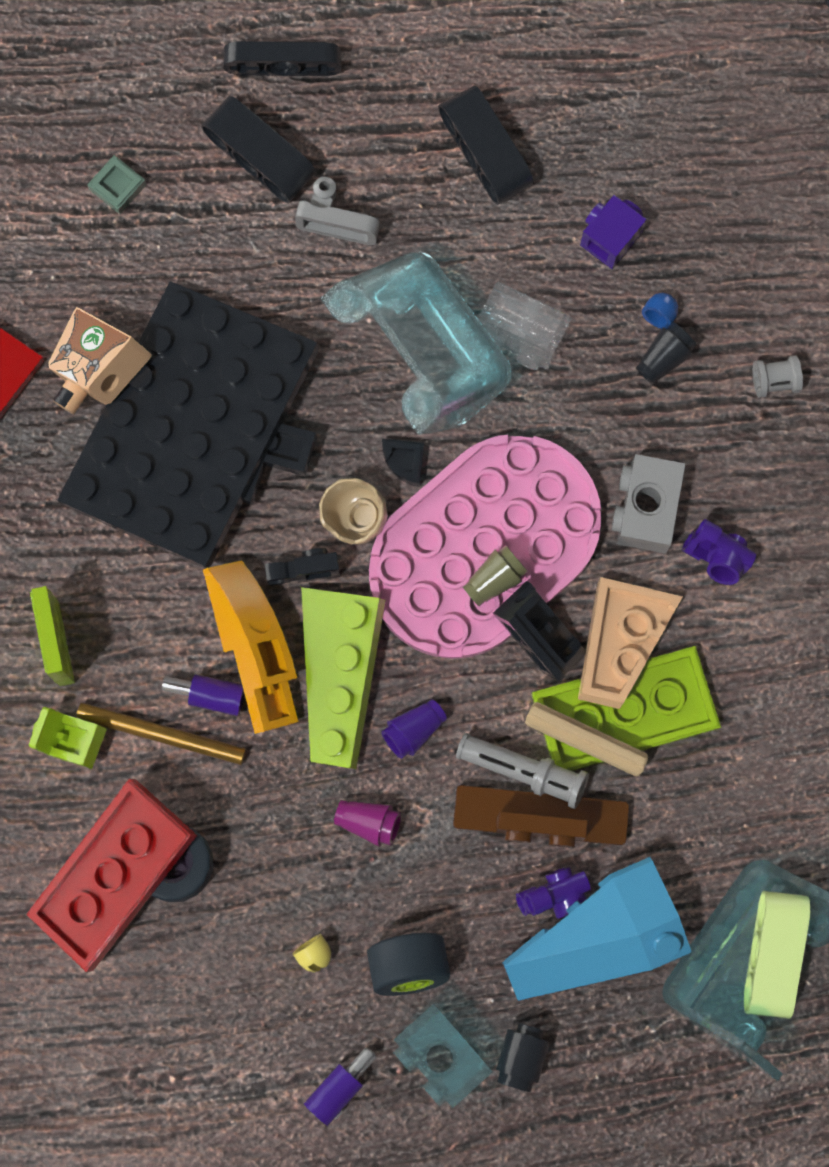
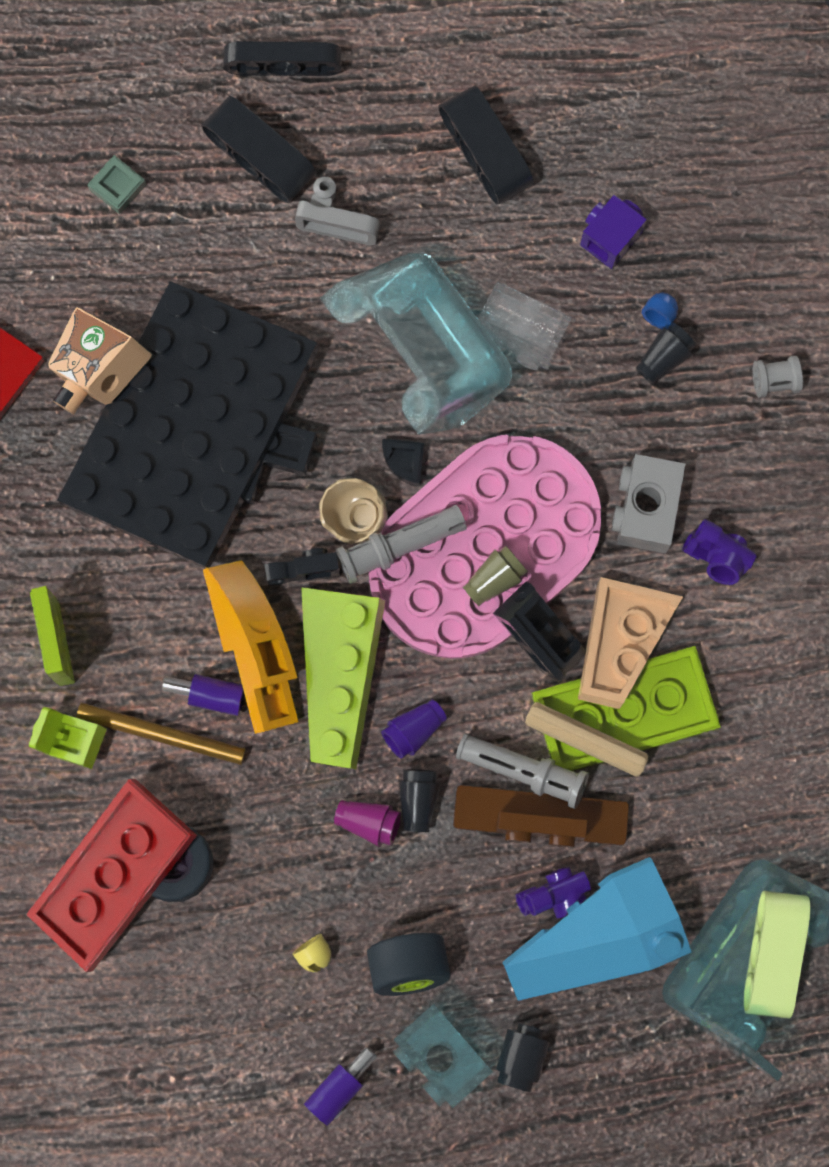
none -> light grey pin [336,505,467,584]
none -> black cone [398,769,441,832]

